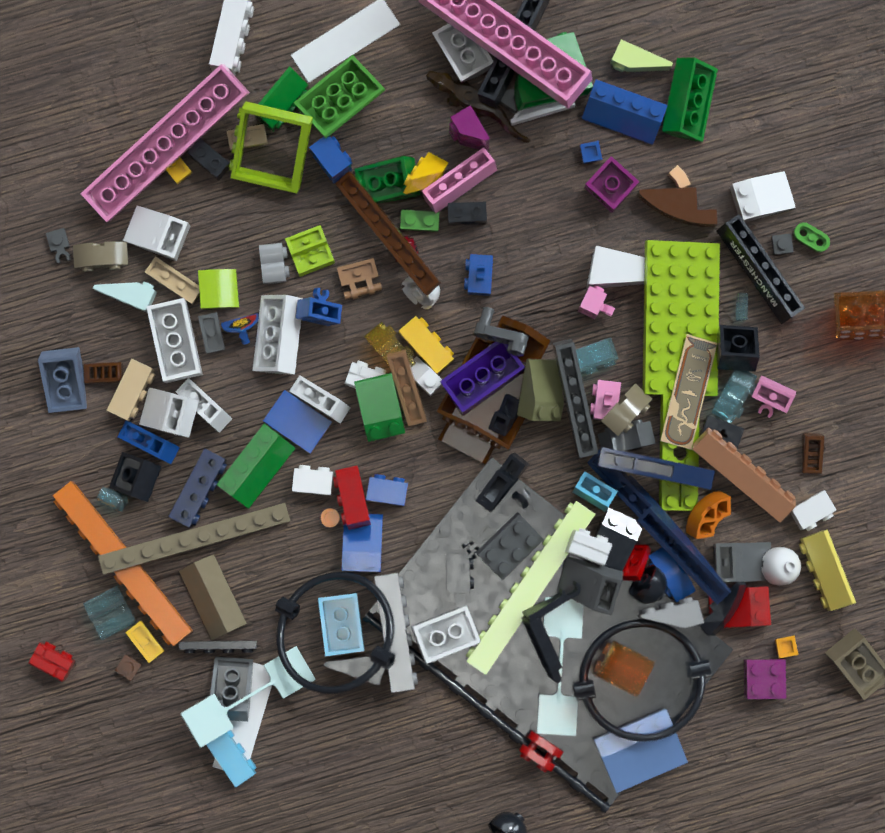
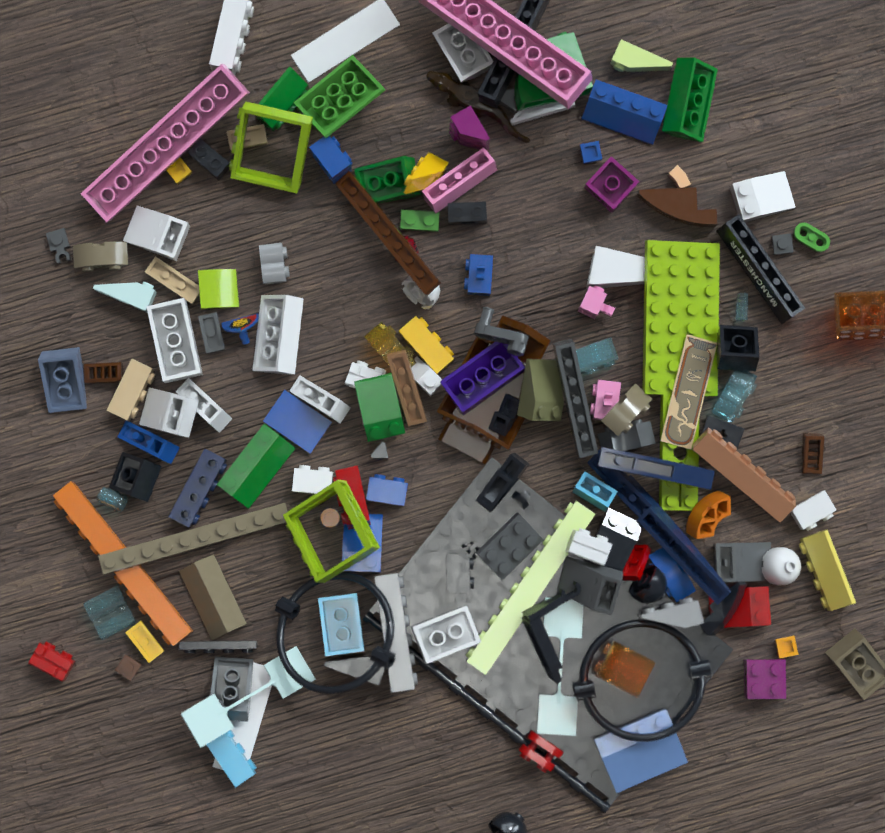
lime slope [285,225,335,277] -> none
blue brick [296,288,342,326] -> none
medium nougat plate [337,258,382,300] -> none
bright pink brick [752,375,796,418] -> none
none -> lime window [283,480,380,583]
none -> slope [371,442,388,459]

